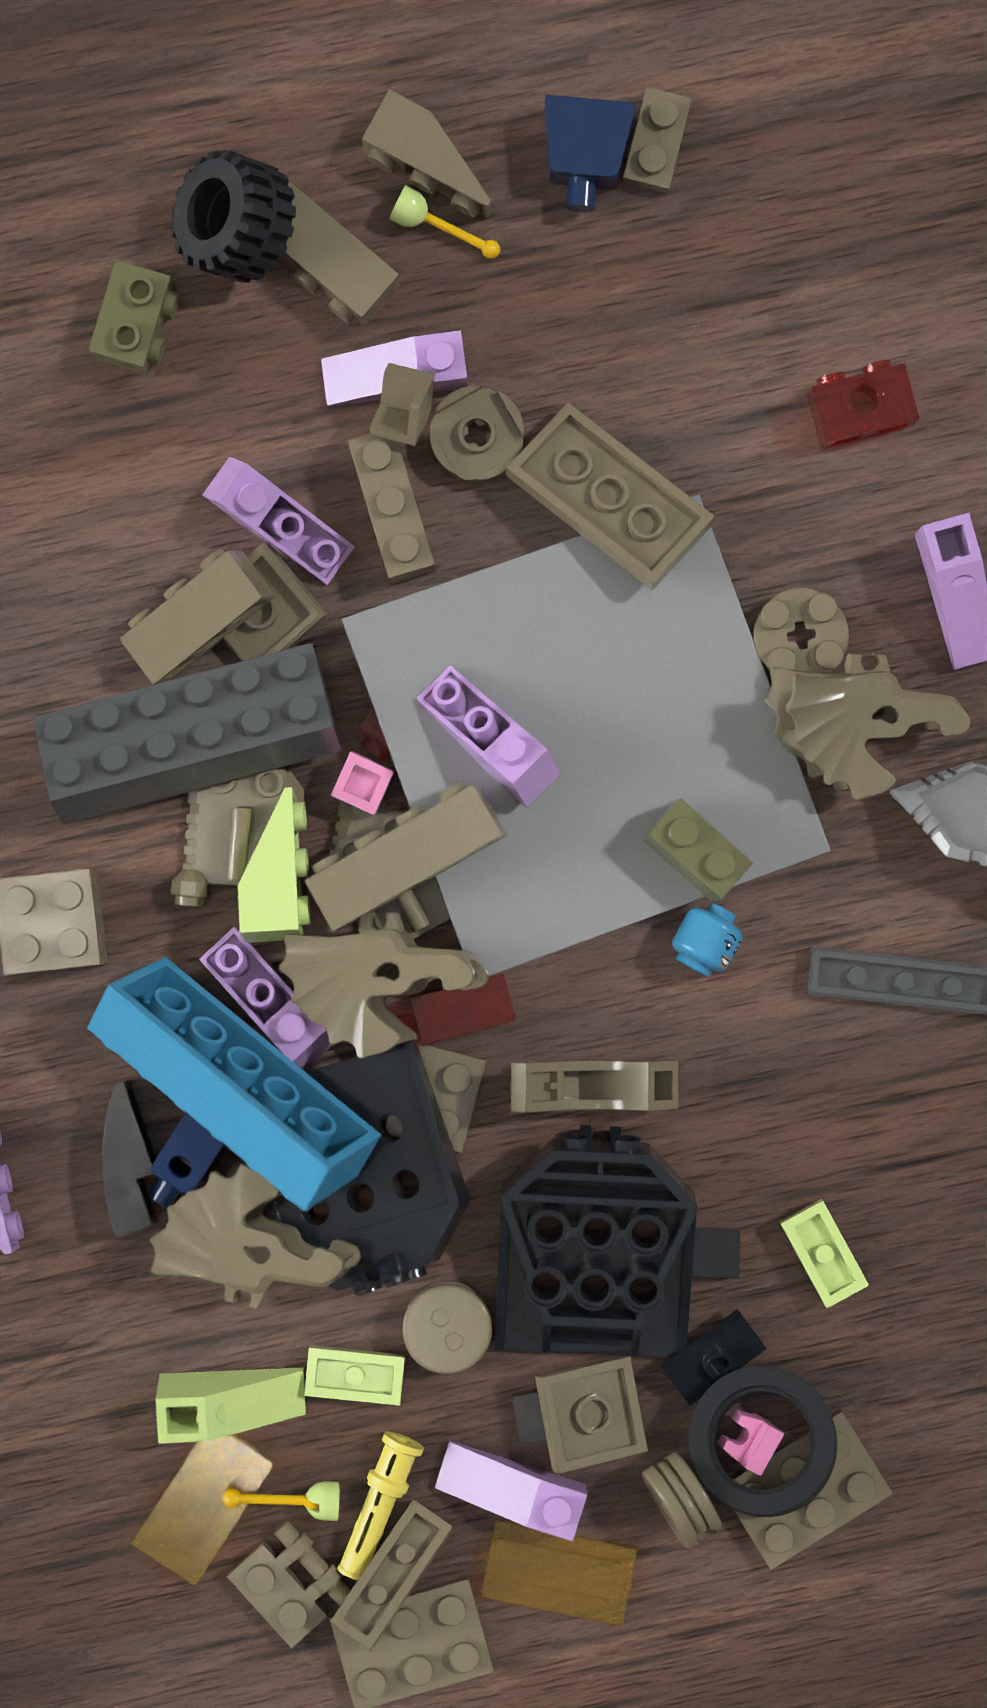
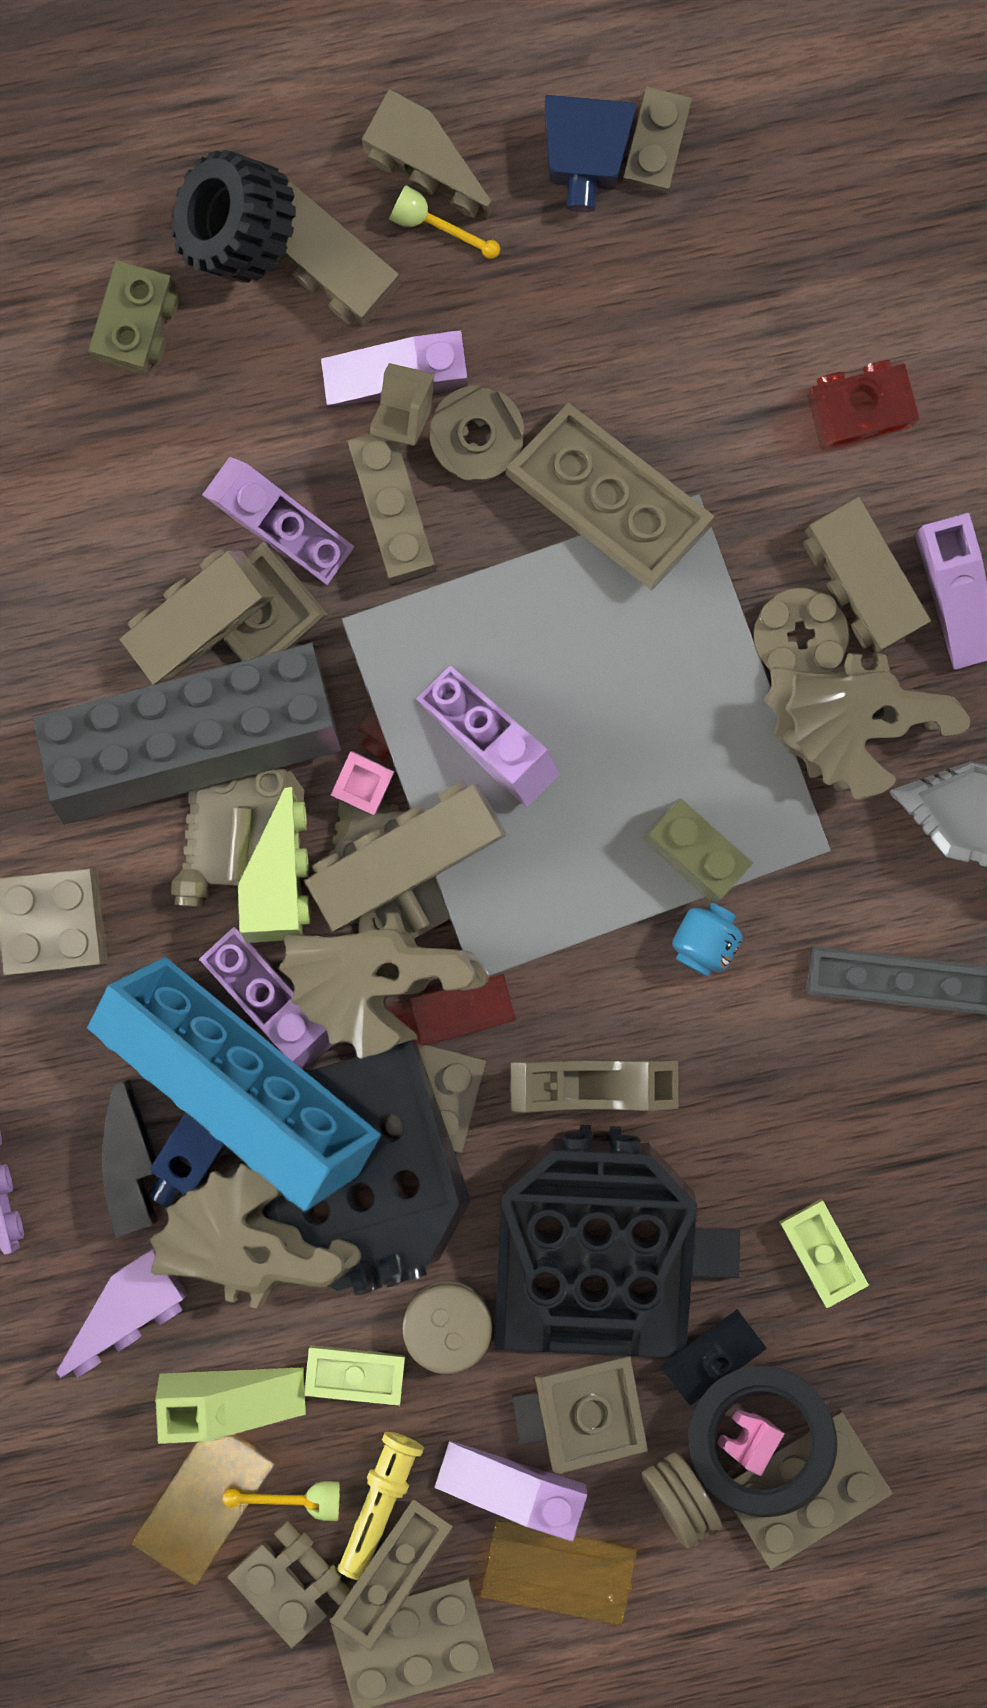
none -> lavender slope [57,1248,188,1378]
none -> dark tan brick [803,497,931,653]

